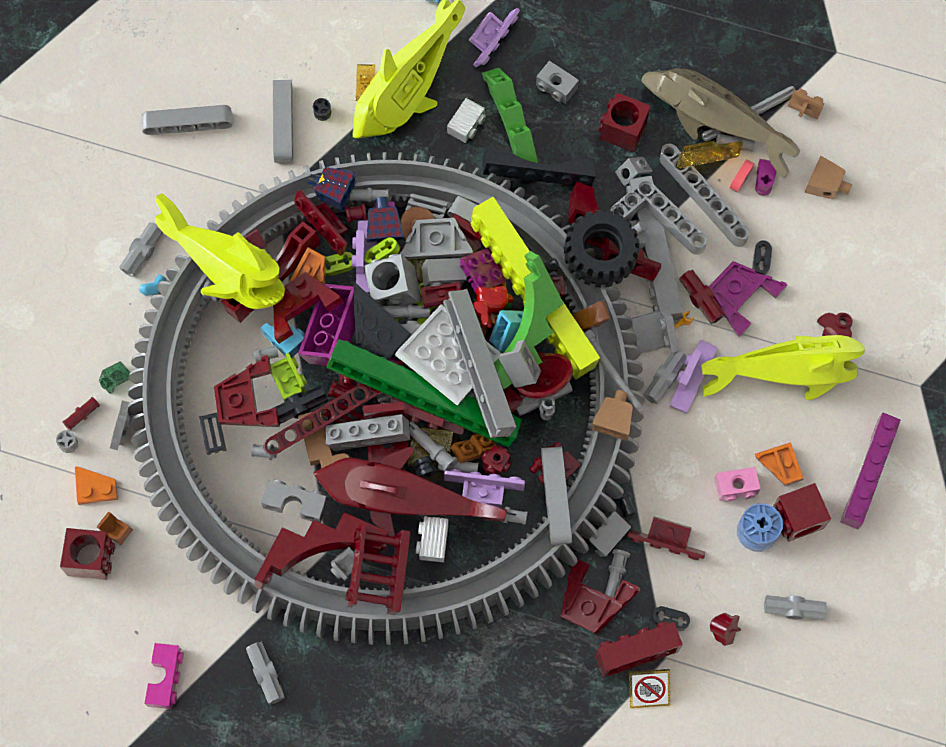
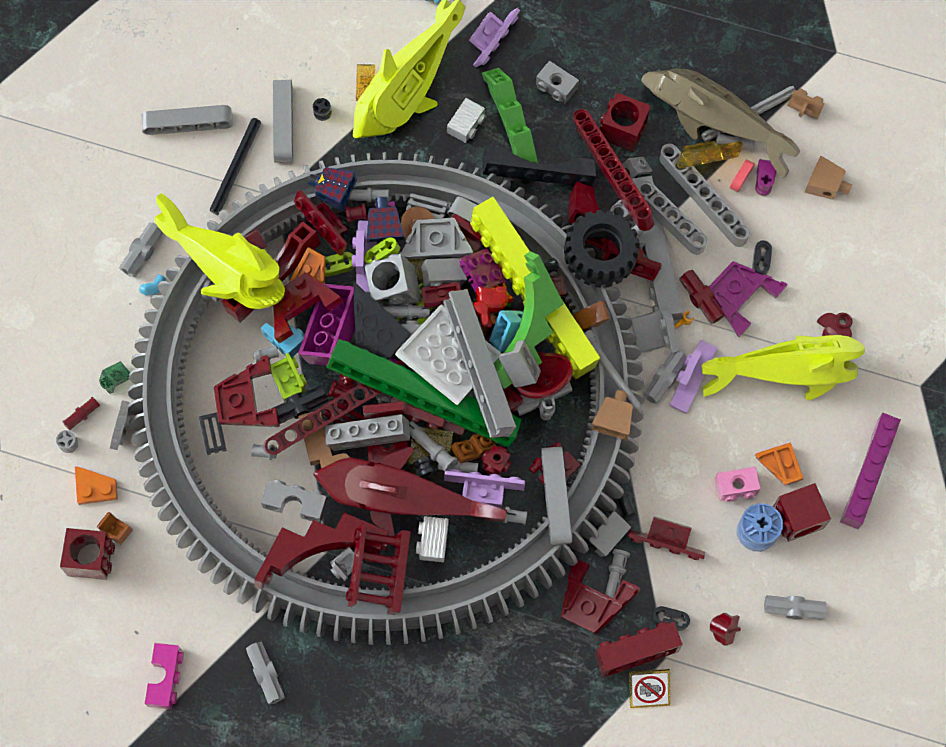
none -> black axle [210,118,261,215]
none -> dark red beam [573,109,654,231]

